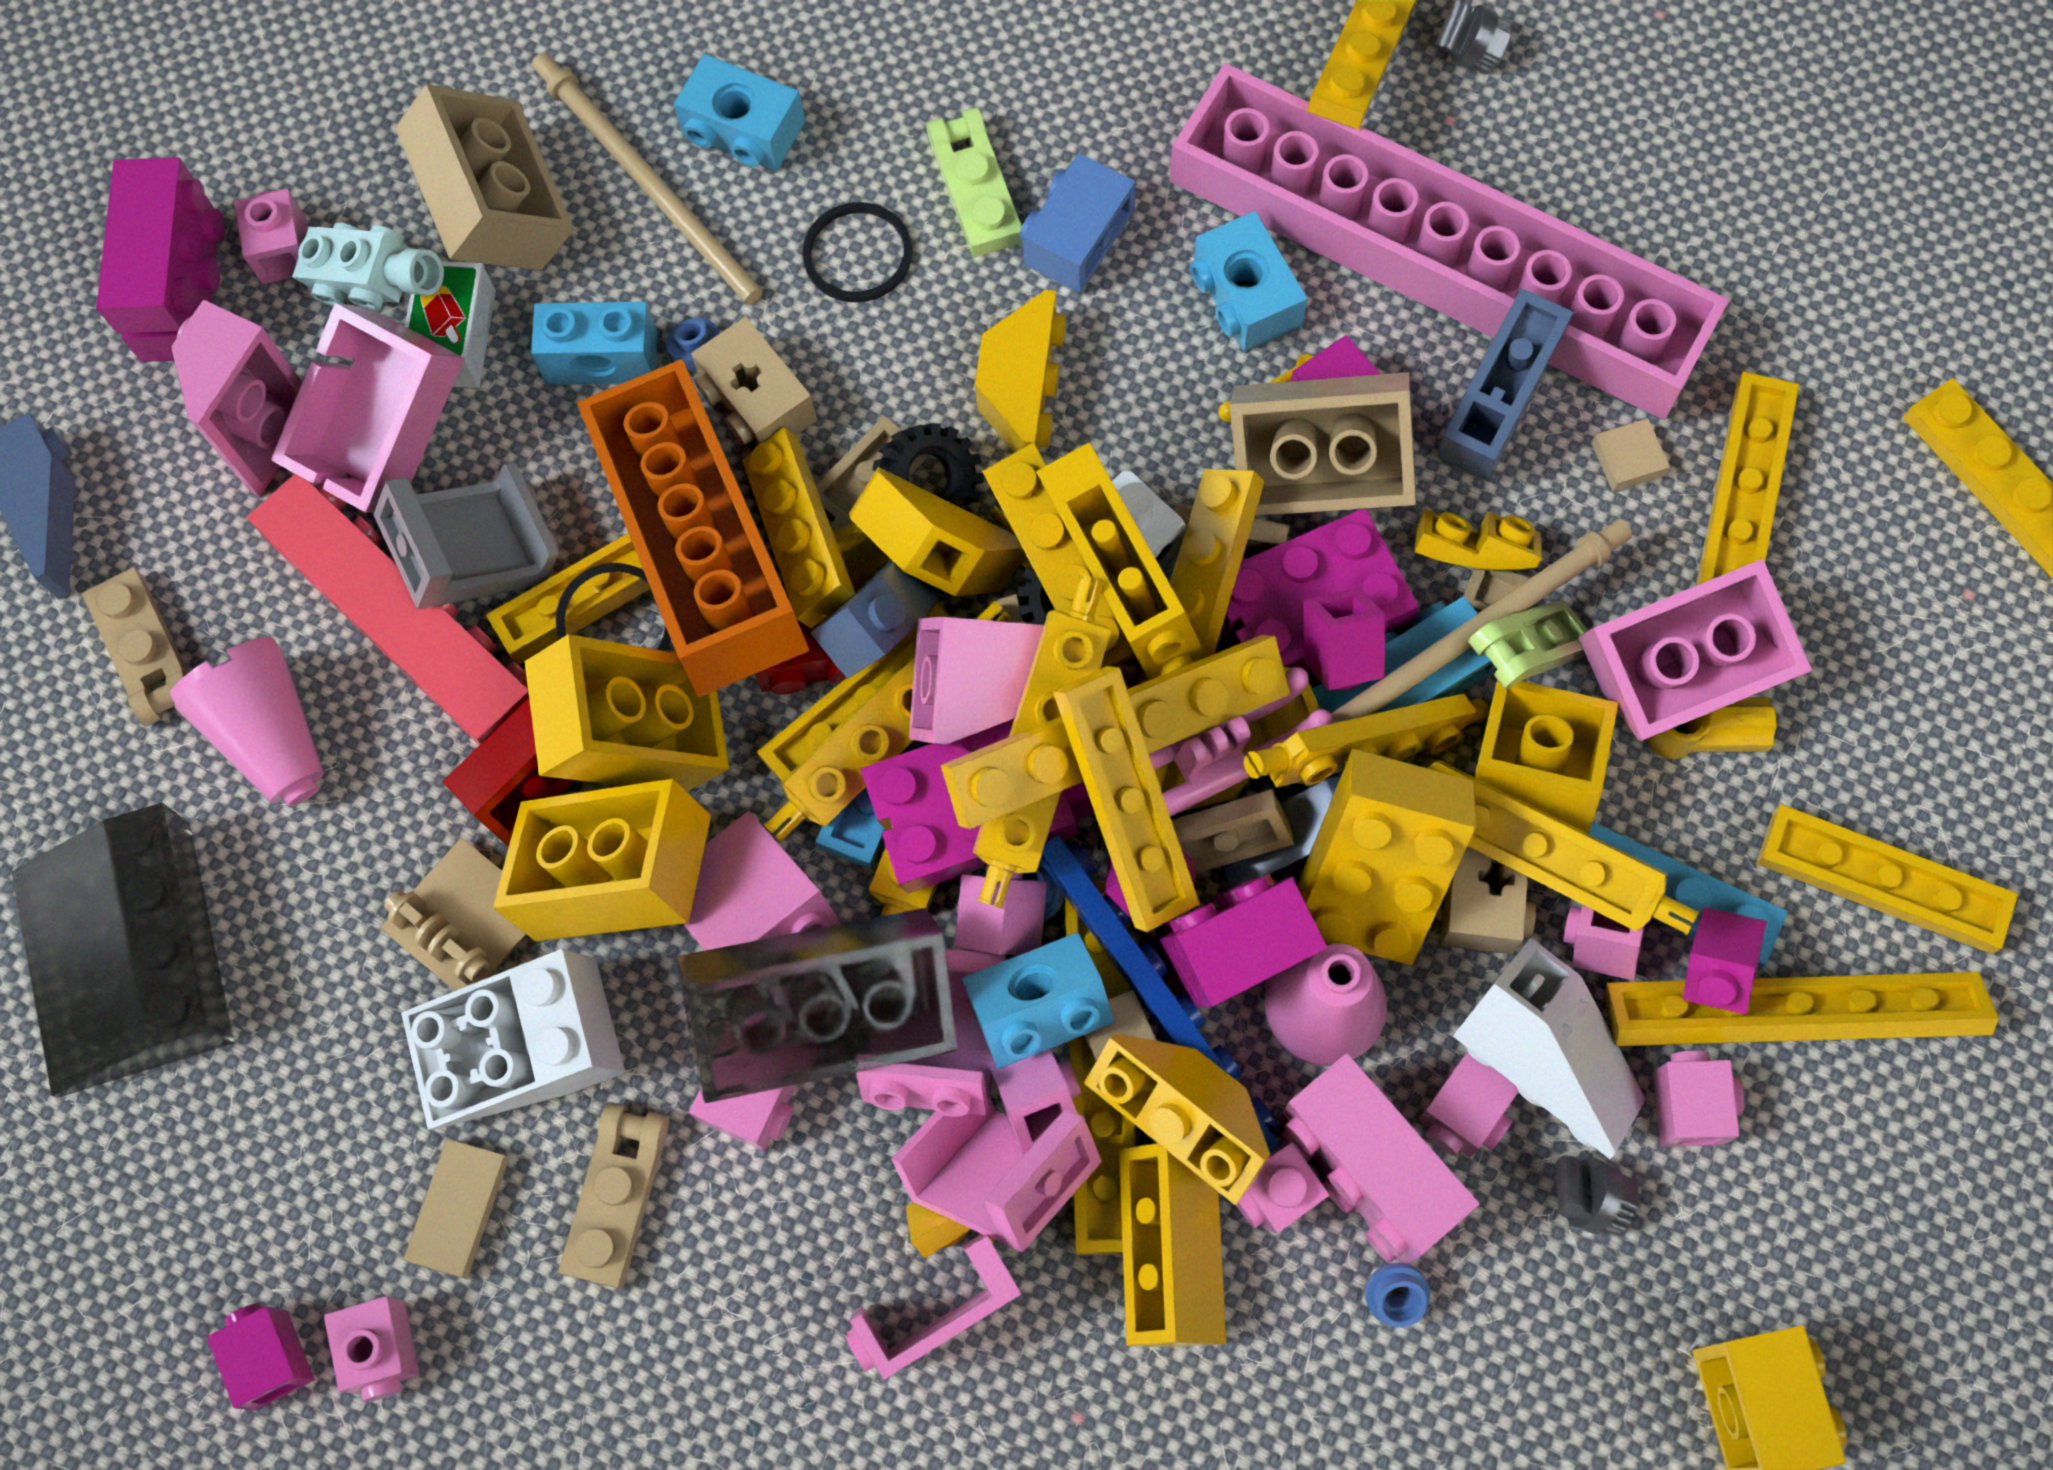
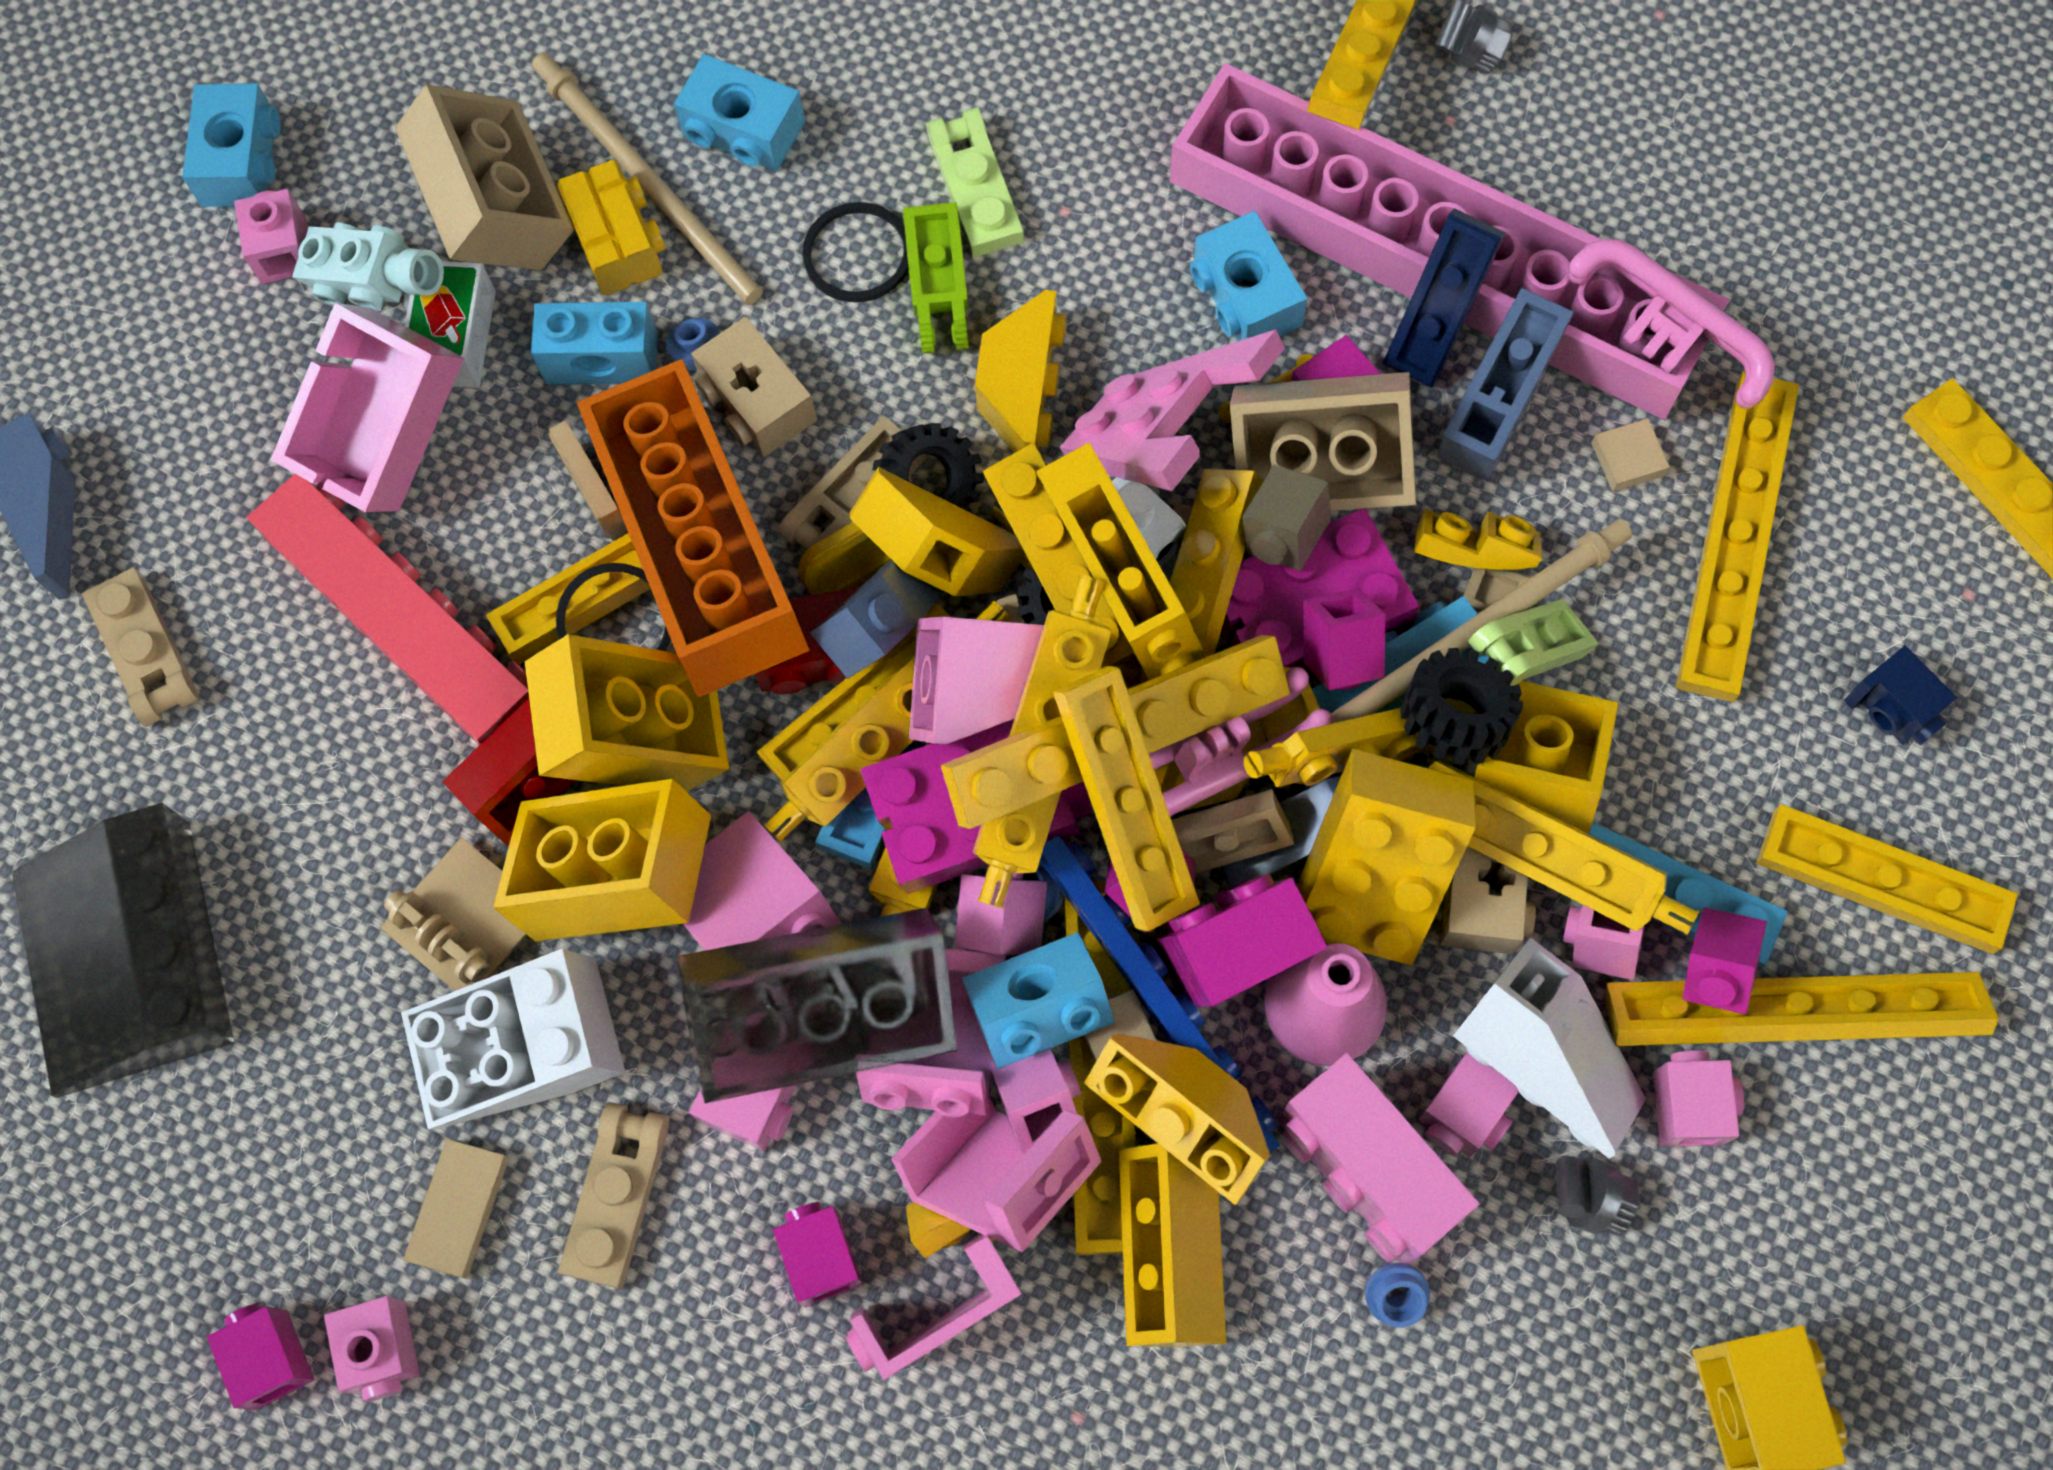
dark pink piece [96,157,225,362] -> none
bright pink cone [170,637,324,807] -> none
bright pink slope [171,300,302,497] -> none
light grey panel [373,462,559,610] -> none
yellow plate [742,426,855,628] -> none
medium blue brick [1019,153,1136,293] -> none
bright pink brick [1236,1141,1330,1233] -> none
bright pink slope [1578,559,1813,741] -> none
yellow piece [1646,697,1777,759] -> none
none -> medium azure brick [182,83,281,207]
none -> tan tile [548,420,628,541]
none -> yellow brick [557,159,666,296]
none -> dark pink brick [772,1202,864,1307]
none -> lime hinge [903,202,969,354]
none -> bright pink wing [1060,329,1285,491]
none -> dark tan brick [1242,465,1331,571]
none -> dark blue tile [1382,208,1506,388]
none -> black tyre [1400,648,1523,765]
none -> bright pink piece [1568,239,1775,409]
none -> dark blue brick [1844,645,1957,746]

